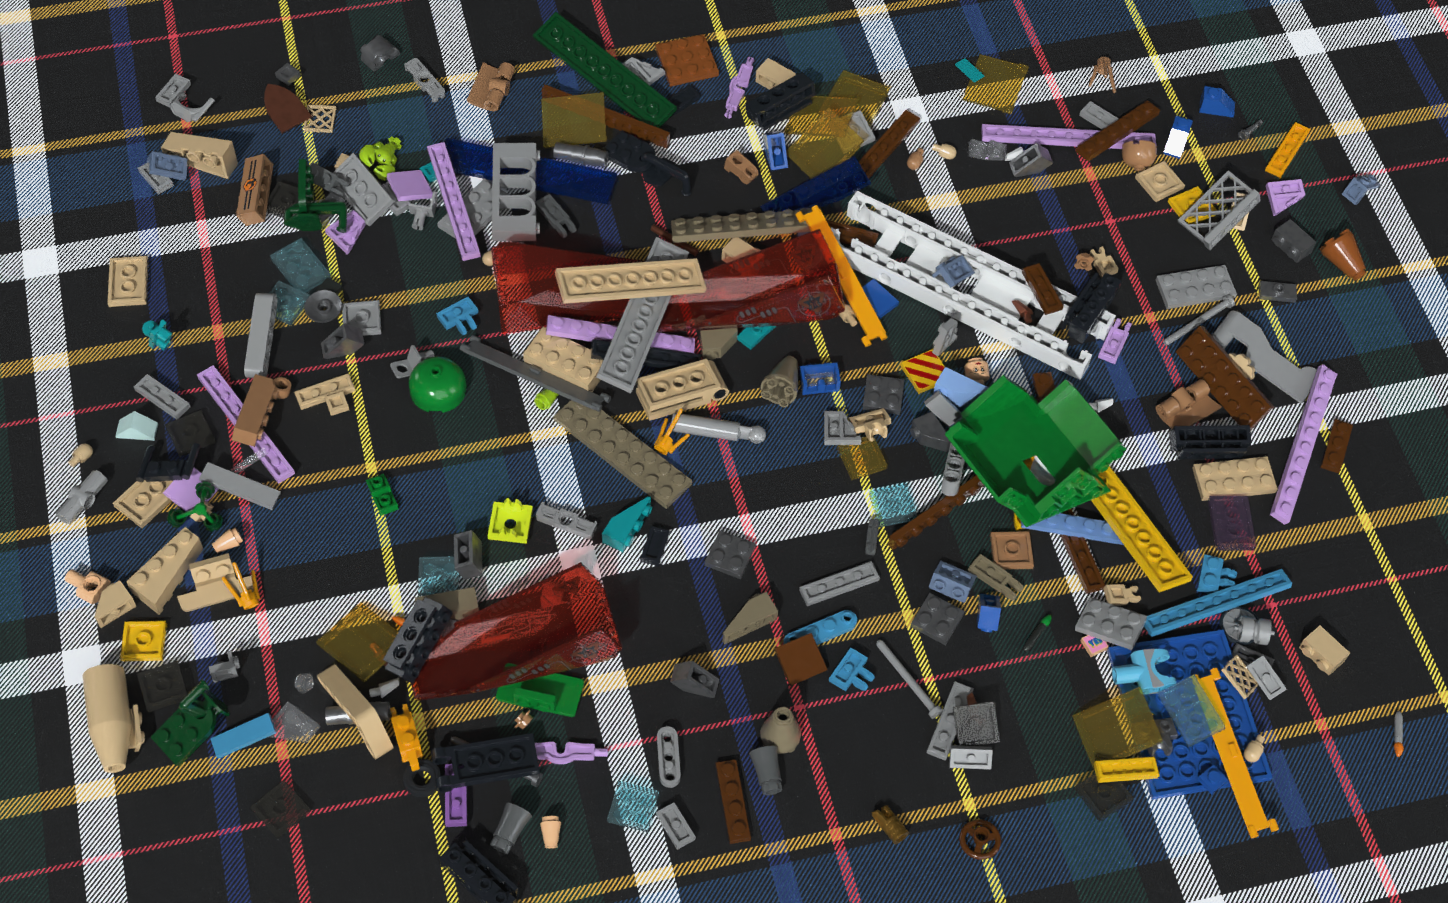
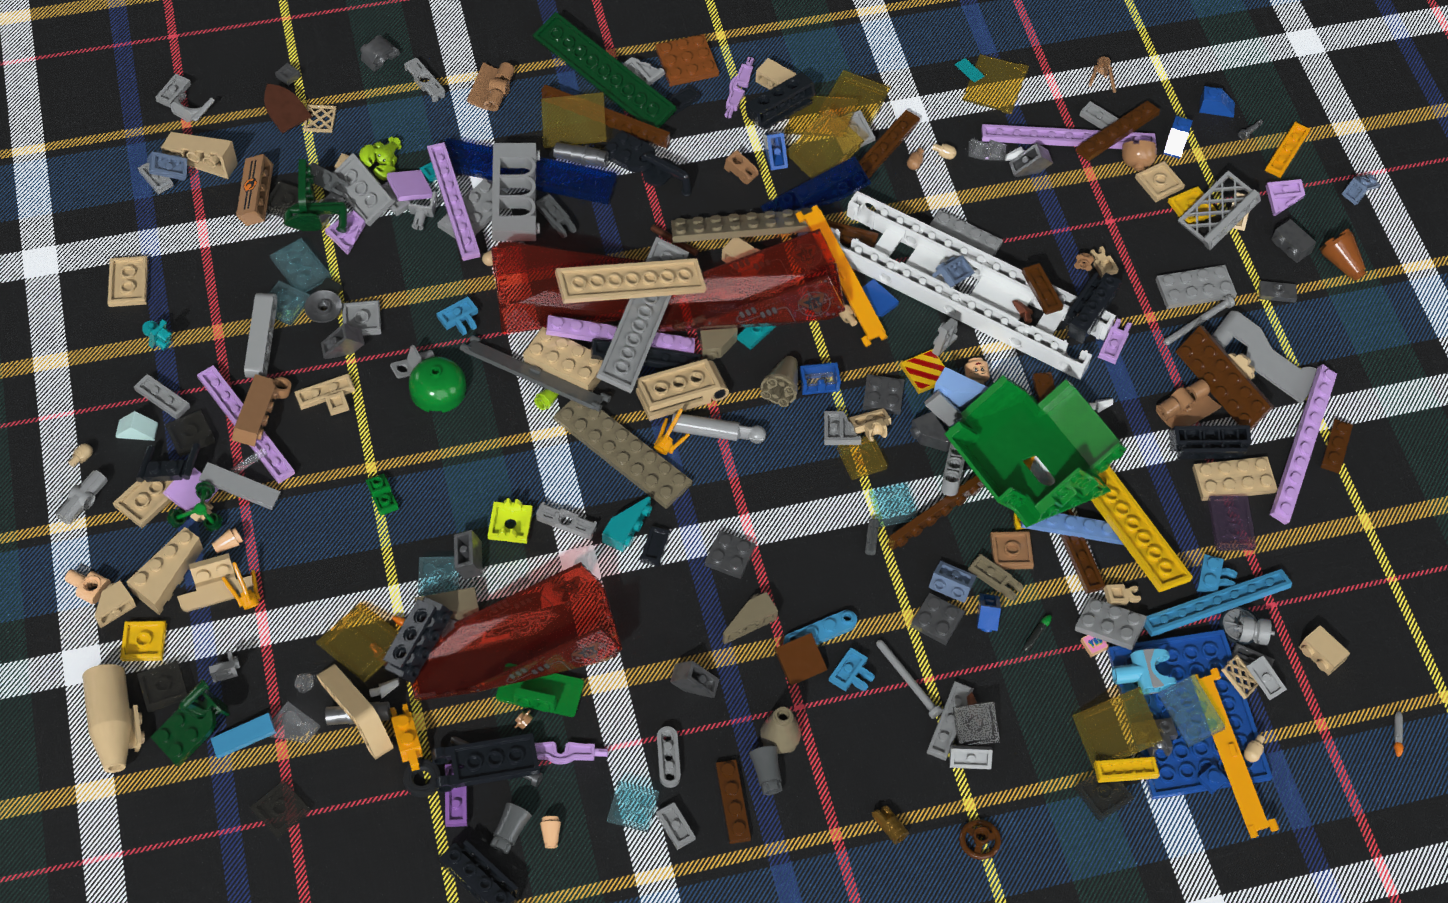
light grey tile [799,561,880,606] -> none
none -> light grey plate [929,210,1003,256]

